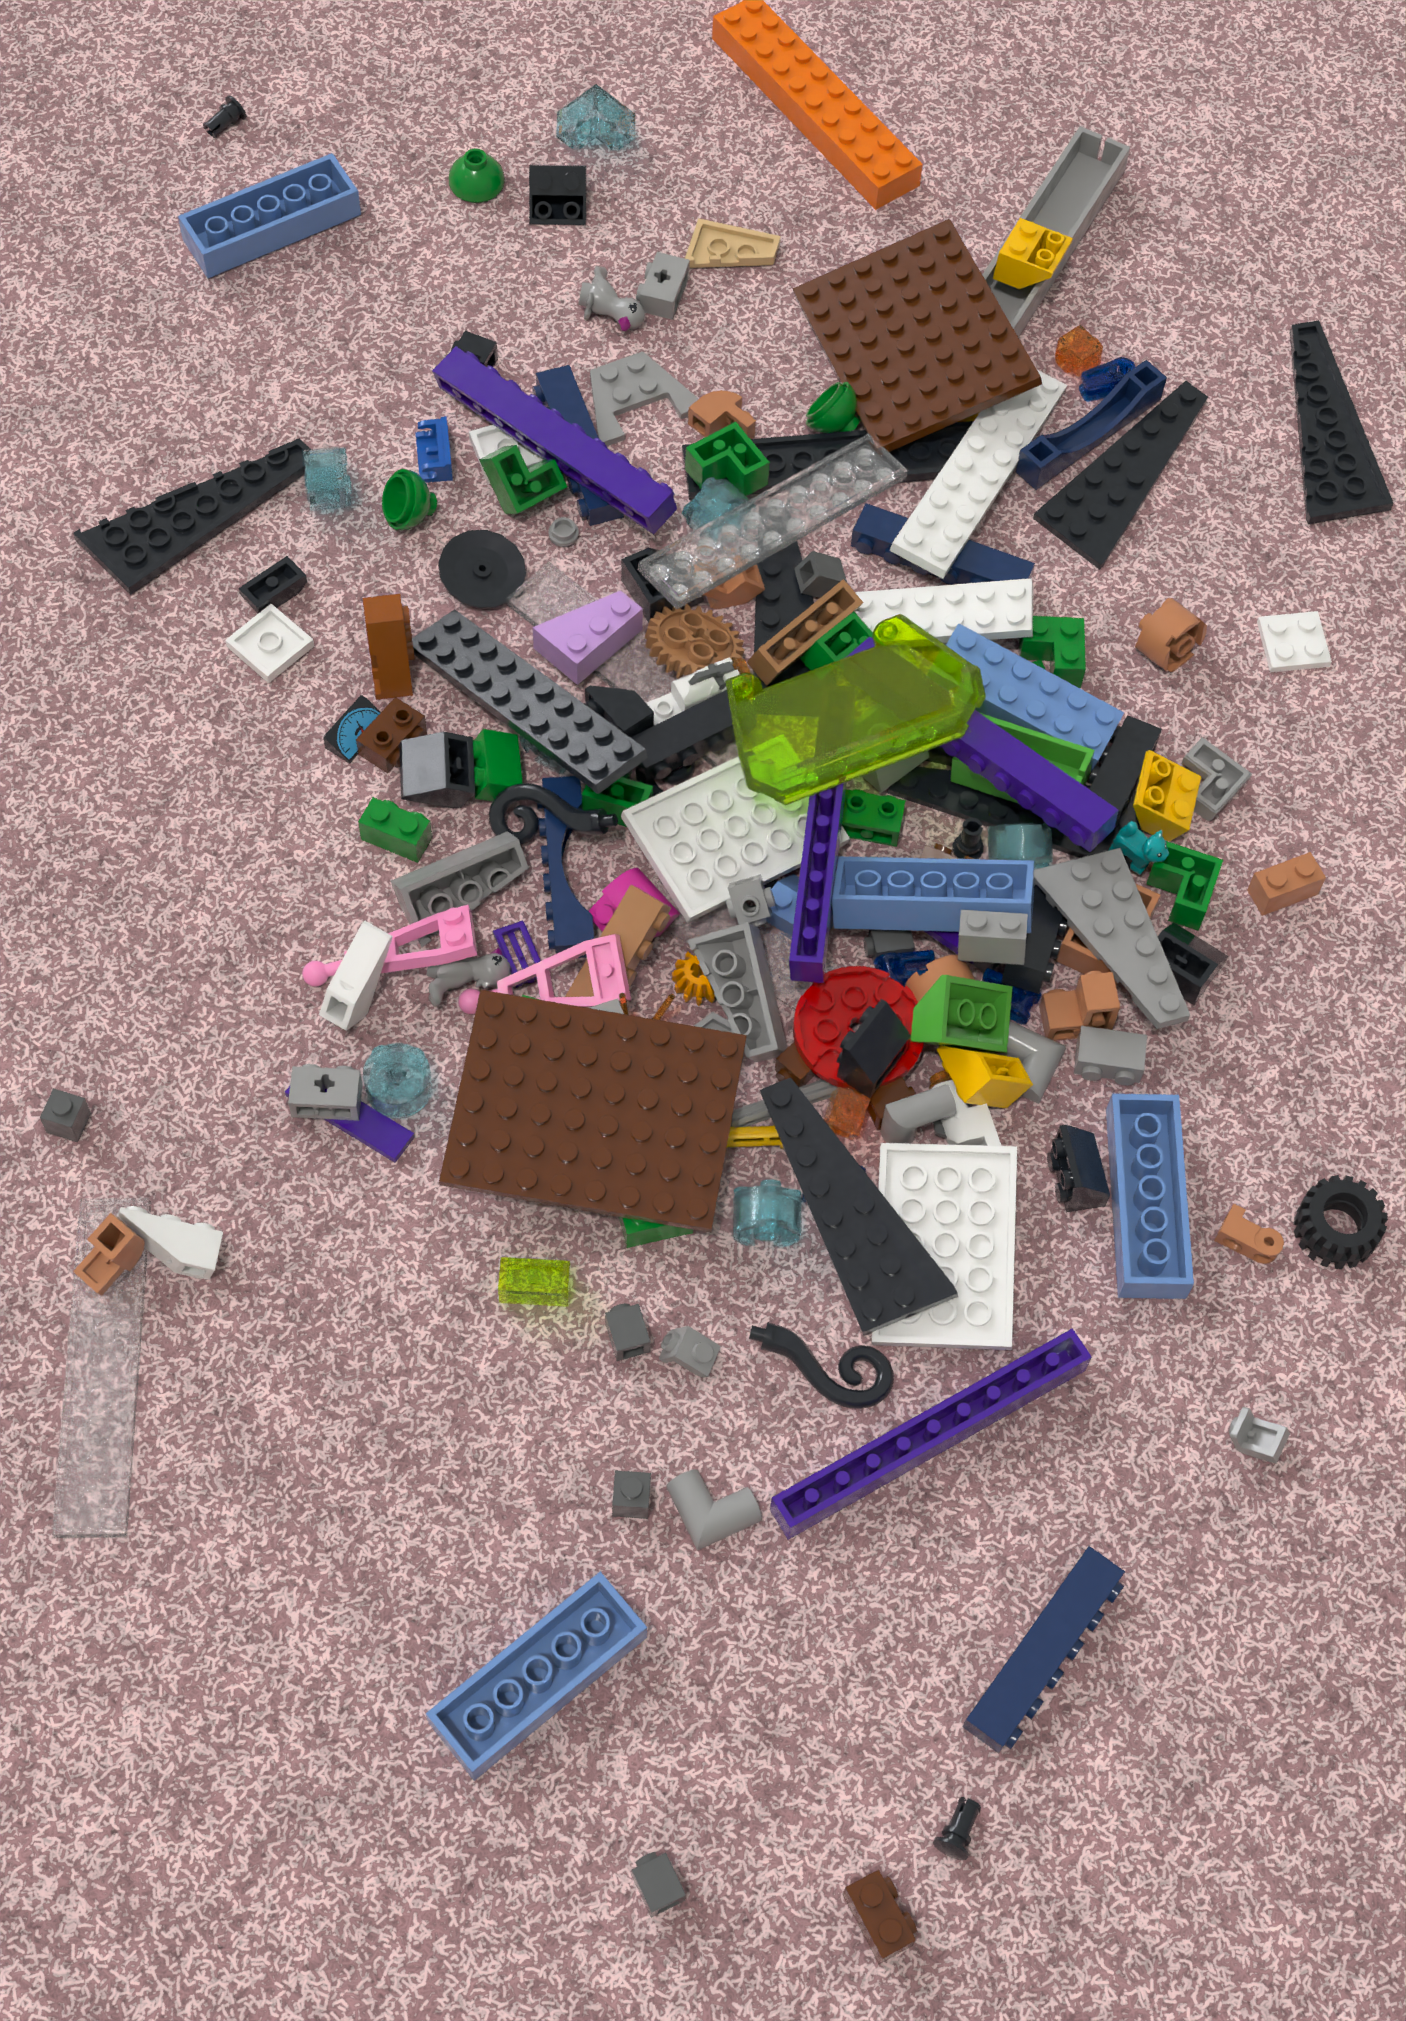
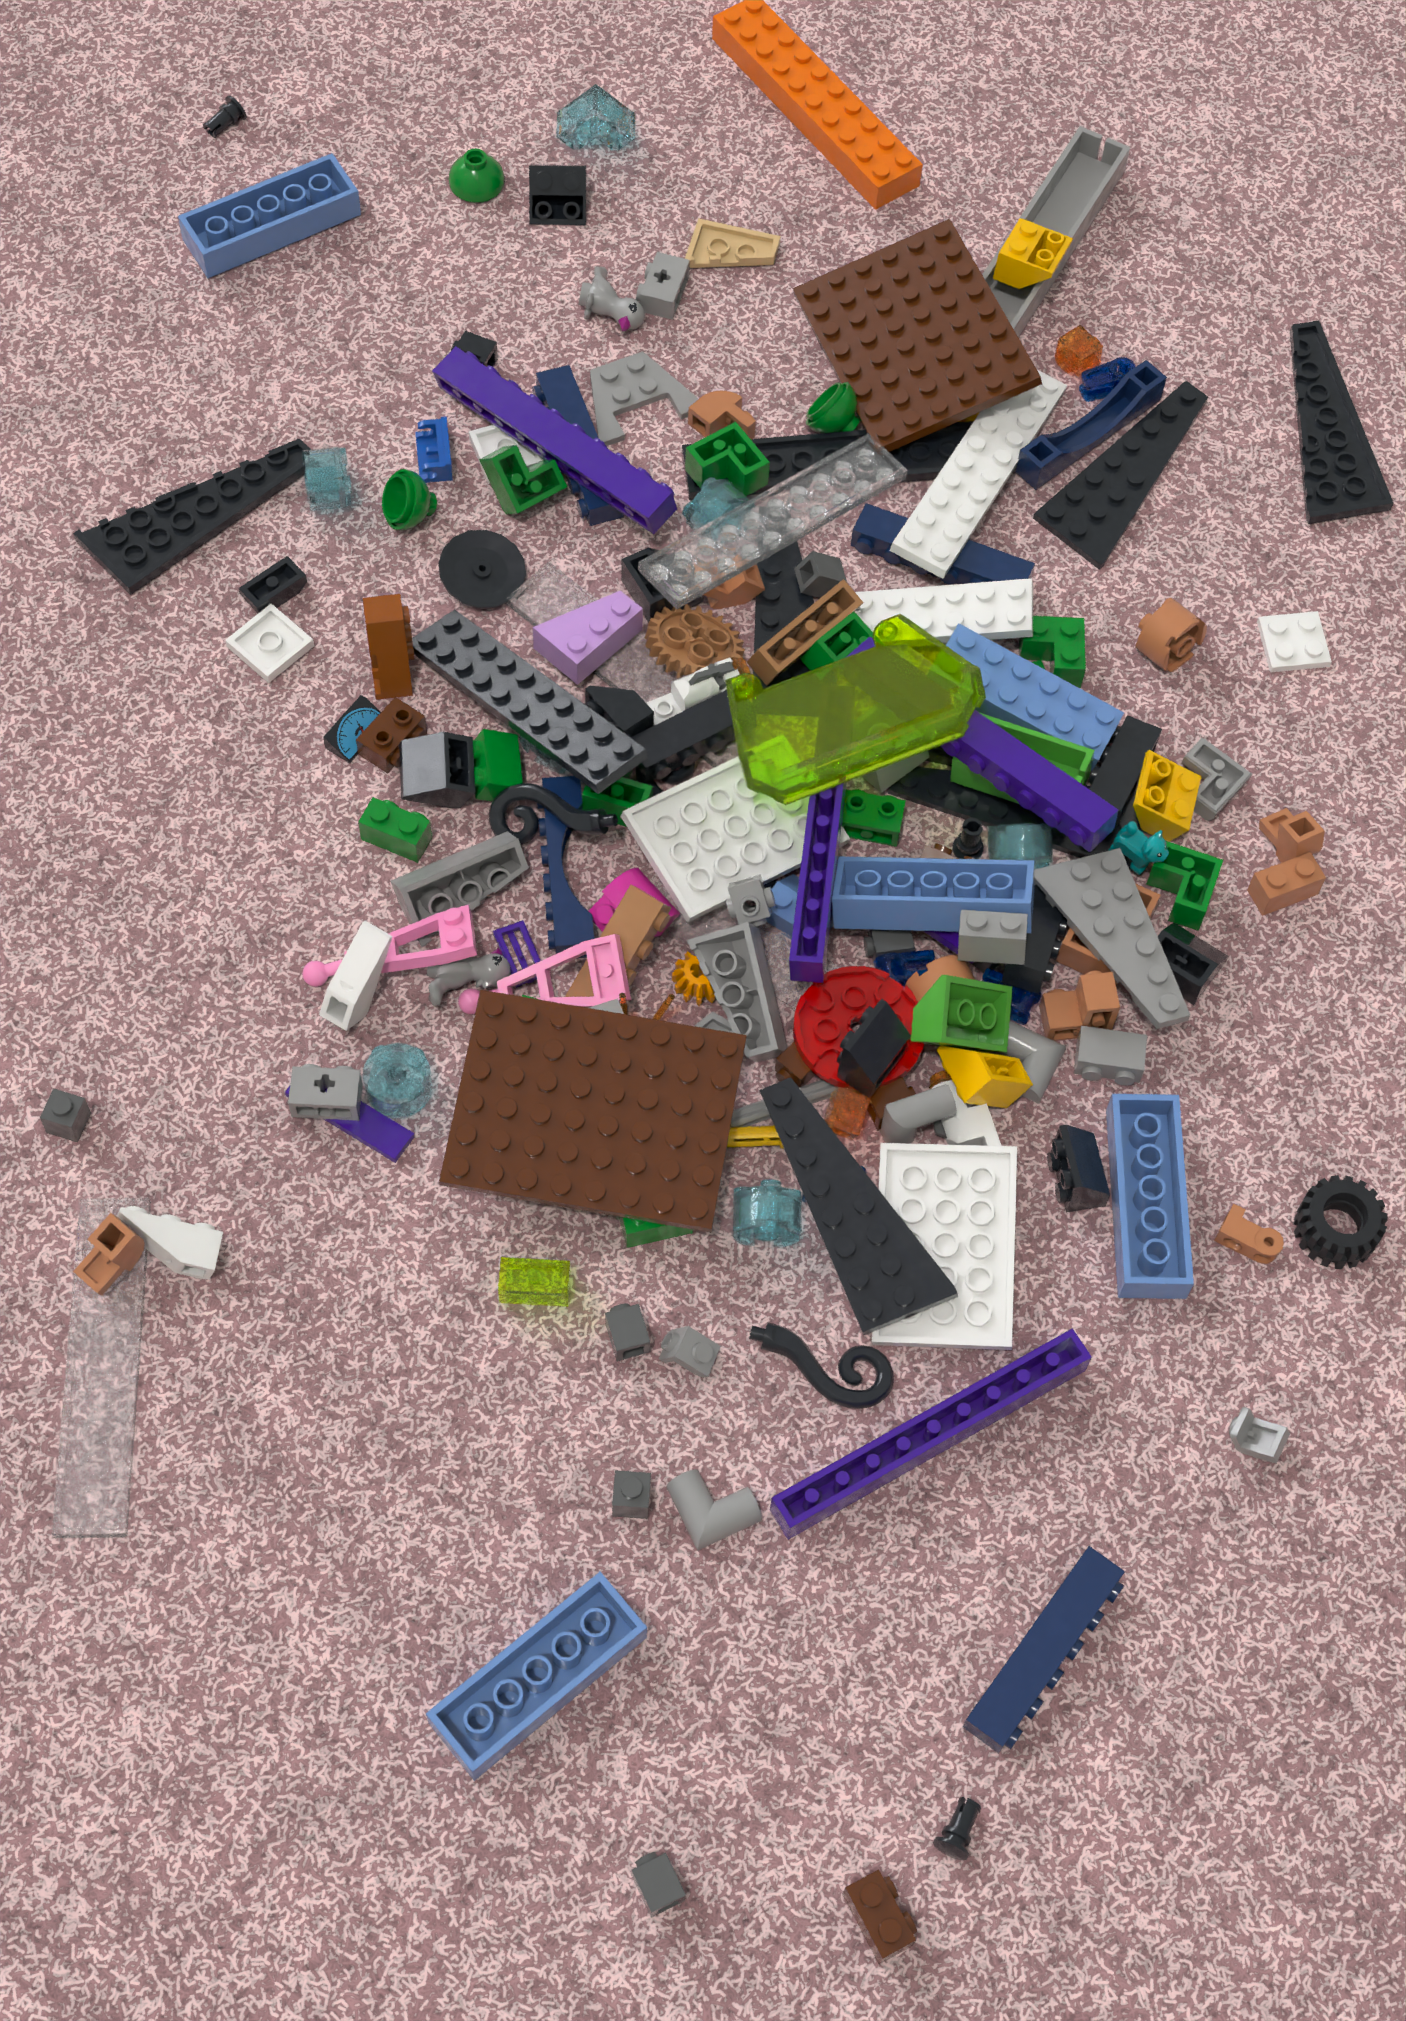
light grey plate [549,517,579,547] -> none
none -> nougat brick [1259,808,1325,862]

